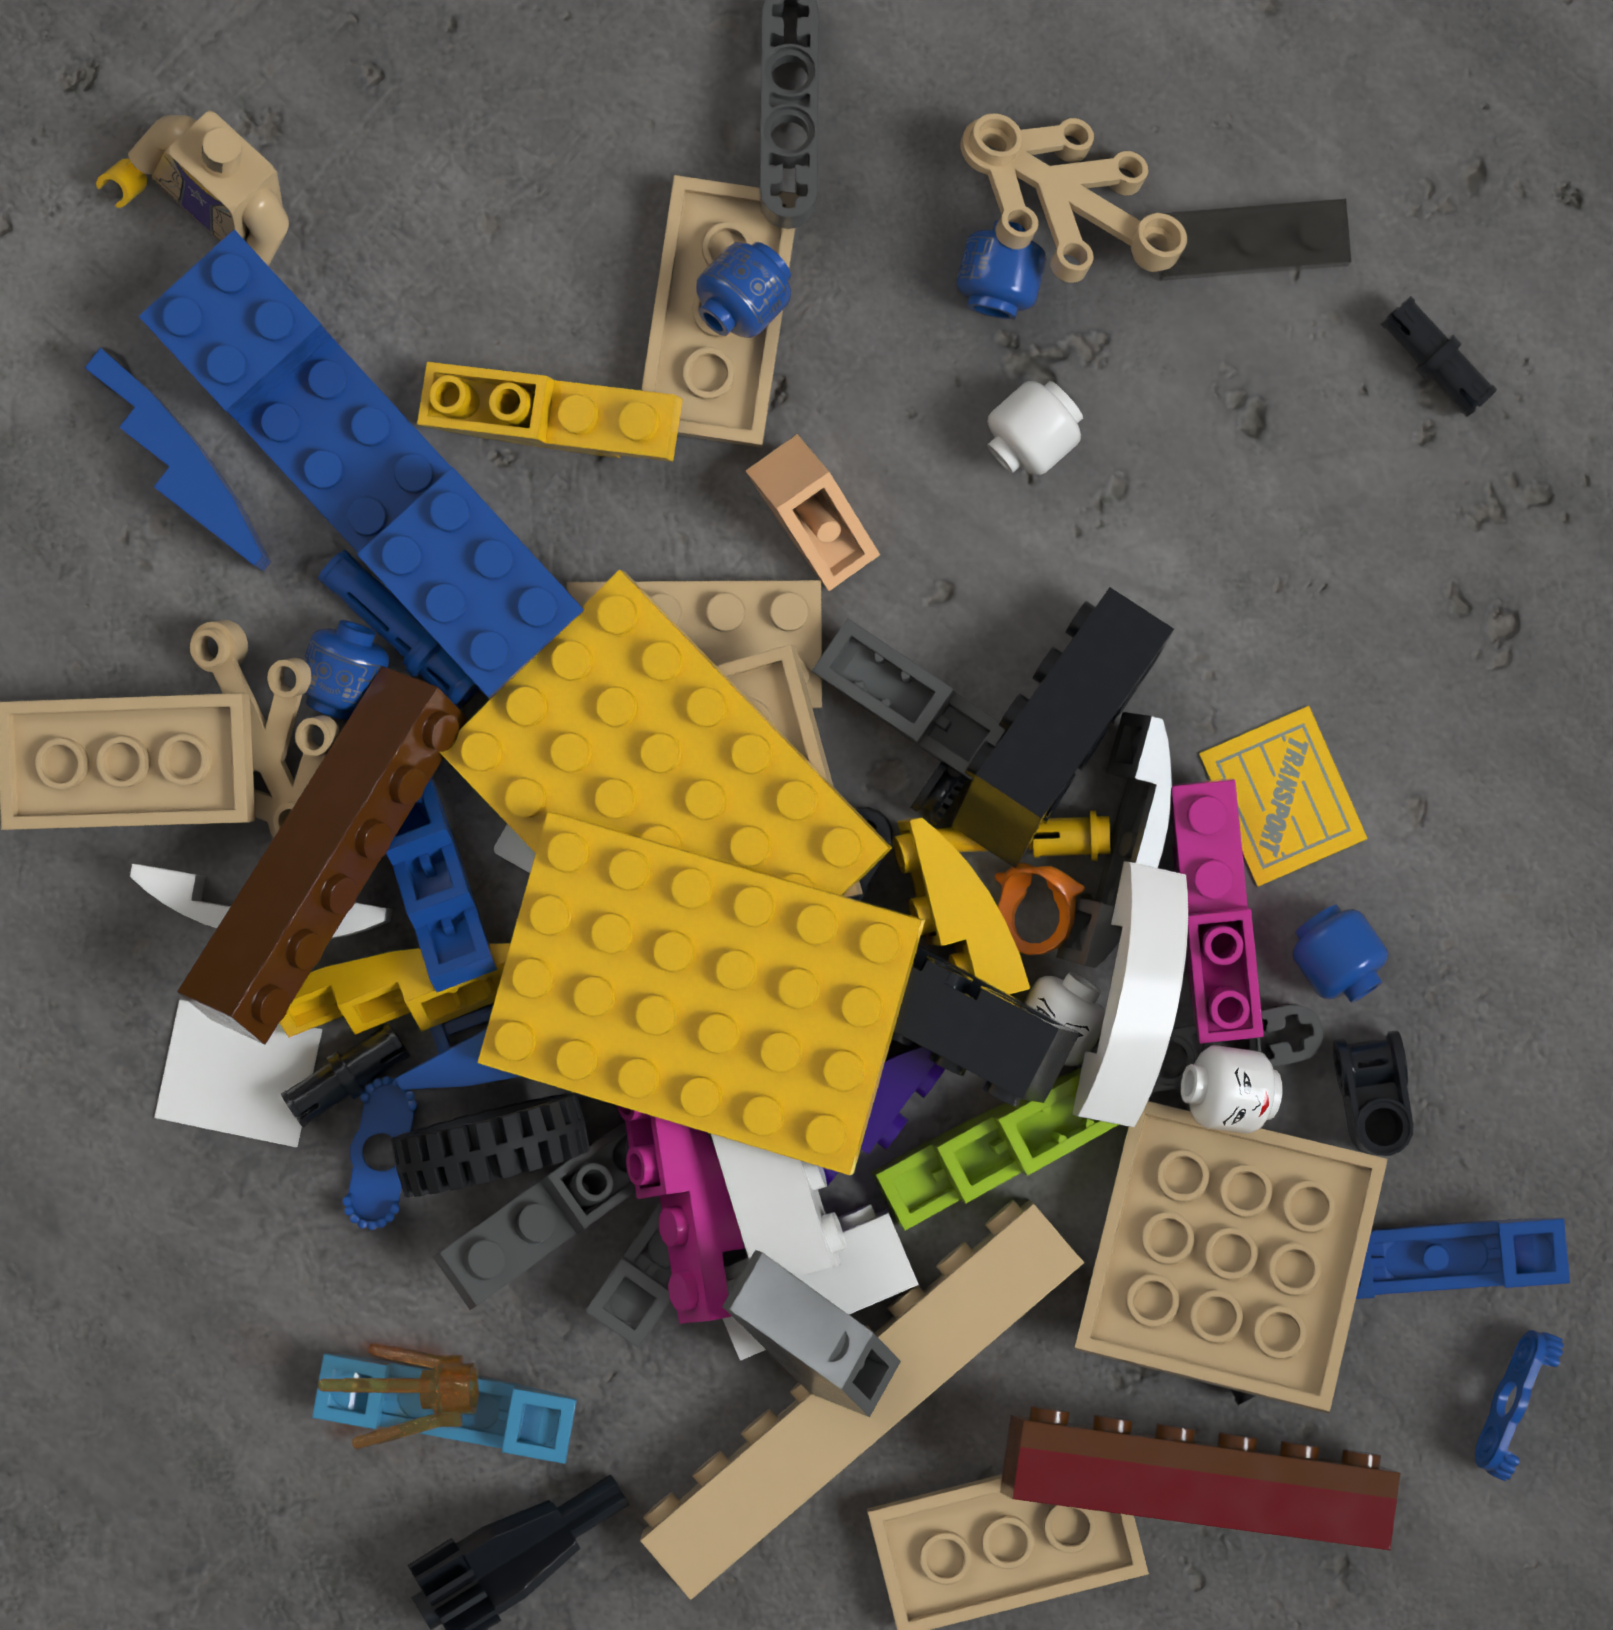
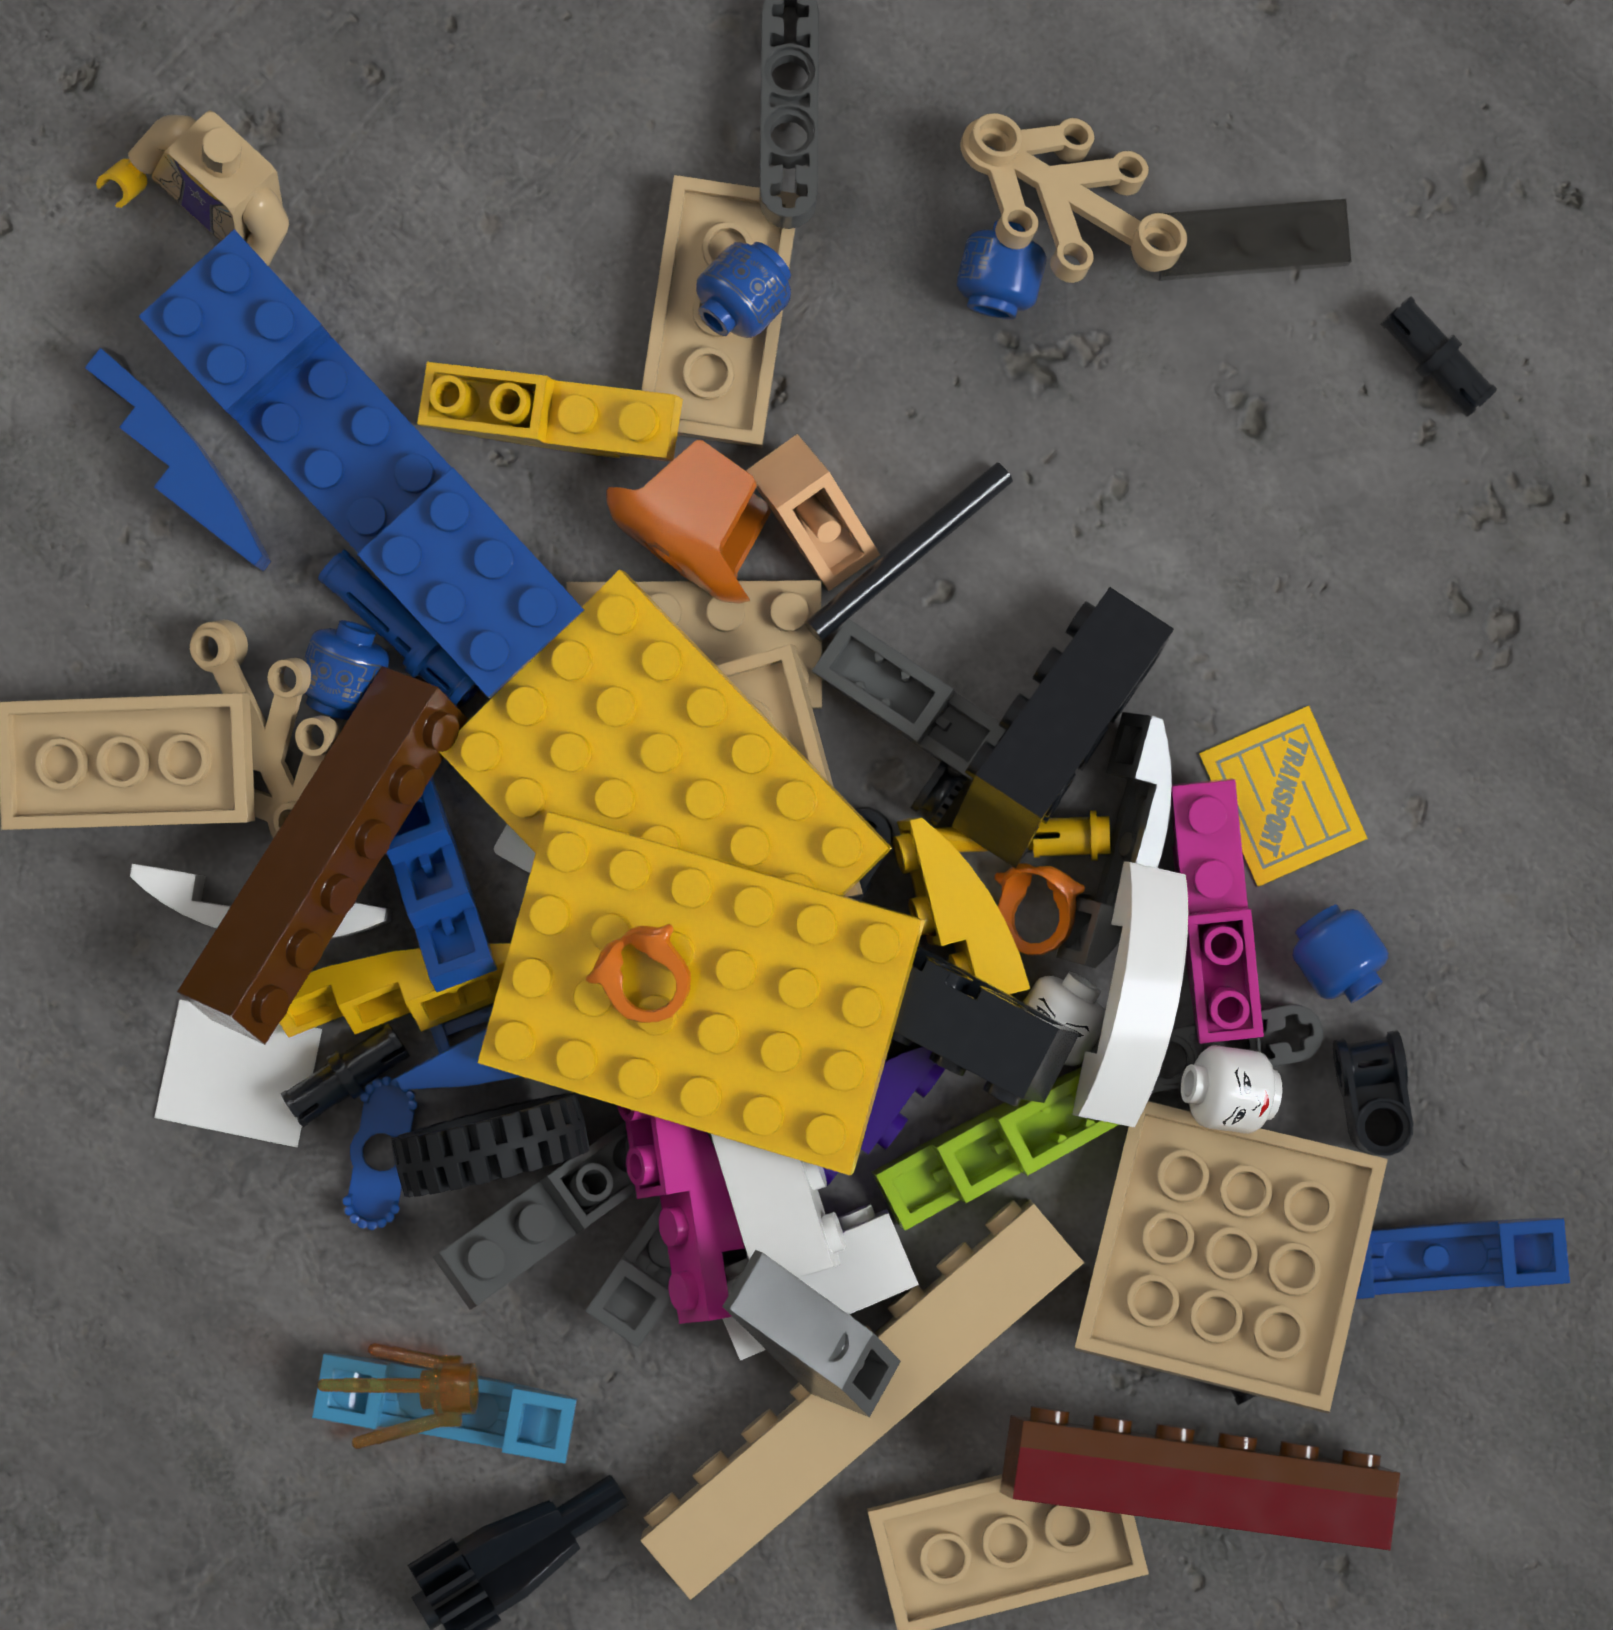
white head [987,381,1083,476] -> none
blue piece [1475,1330,1564,1481] -> none
none -> orange piece [586,924,691,1023]
none -> orange piece [606,440,771,604]
none -> black bar [805,462,1013,641]

